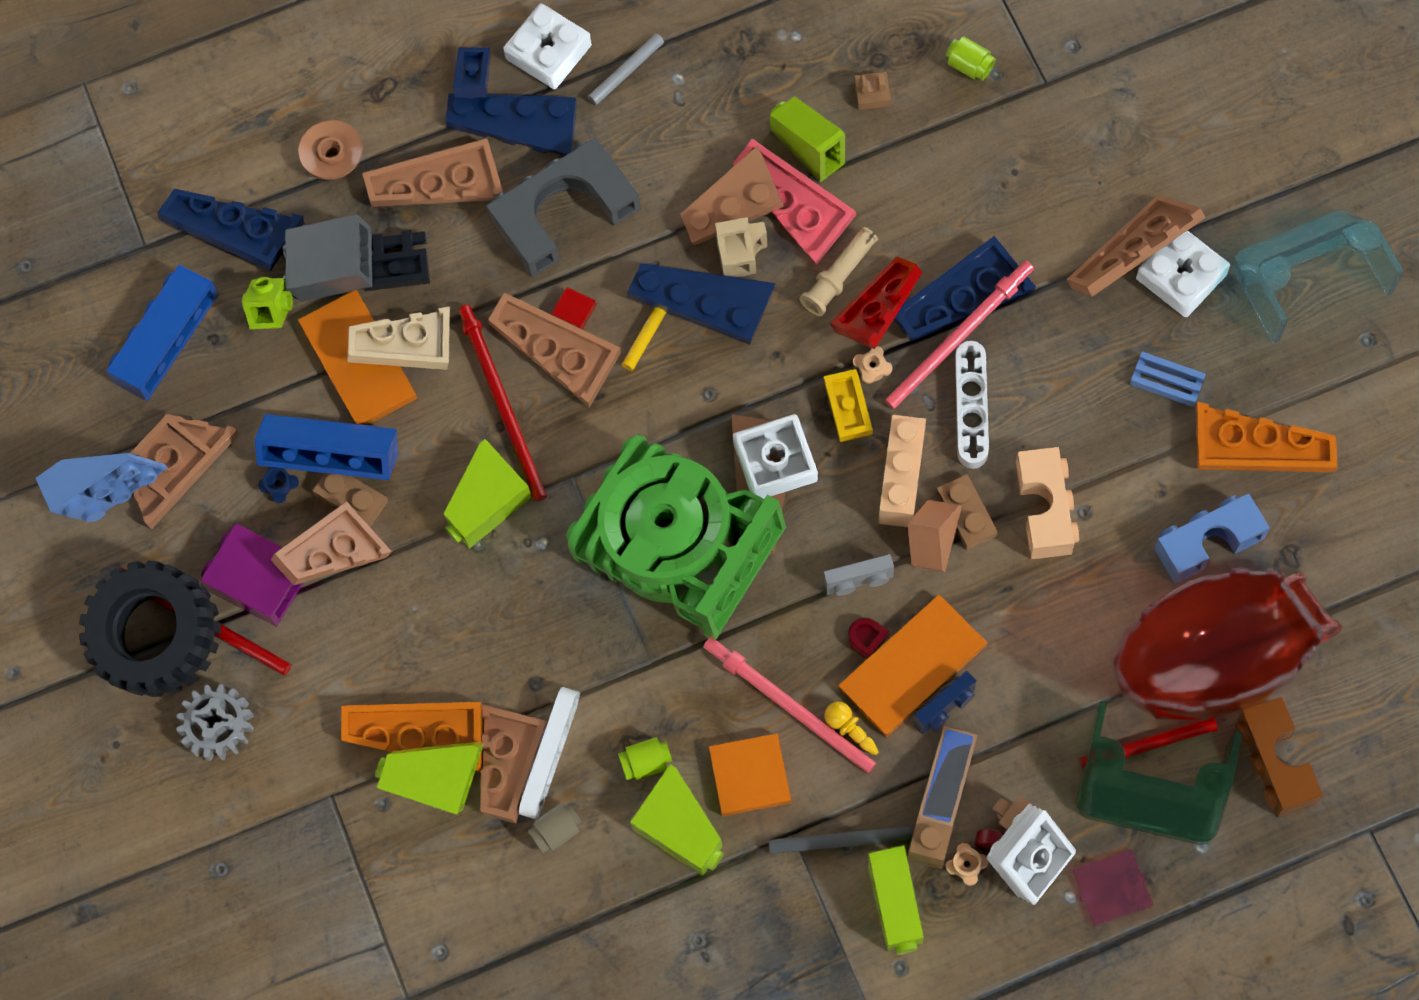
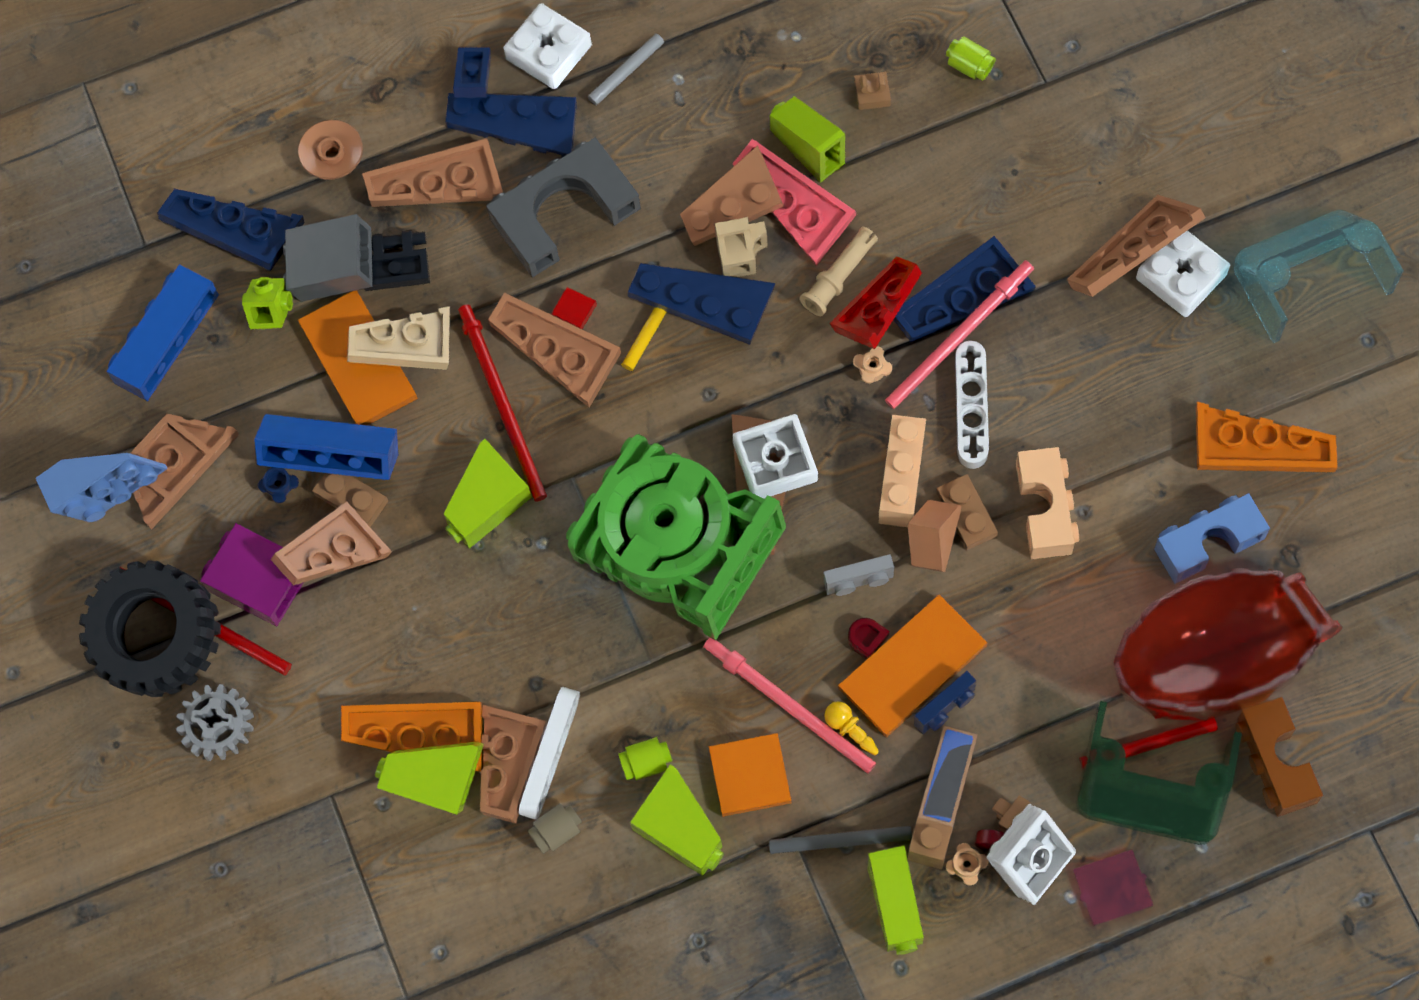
yellow plate [824,369,873,442] -> none
medium blue tile [1130,351,1206,407] -> none

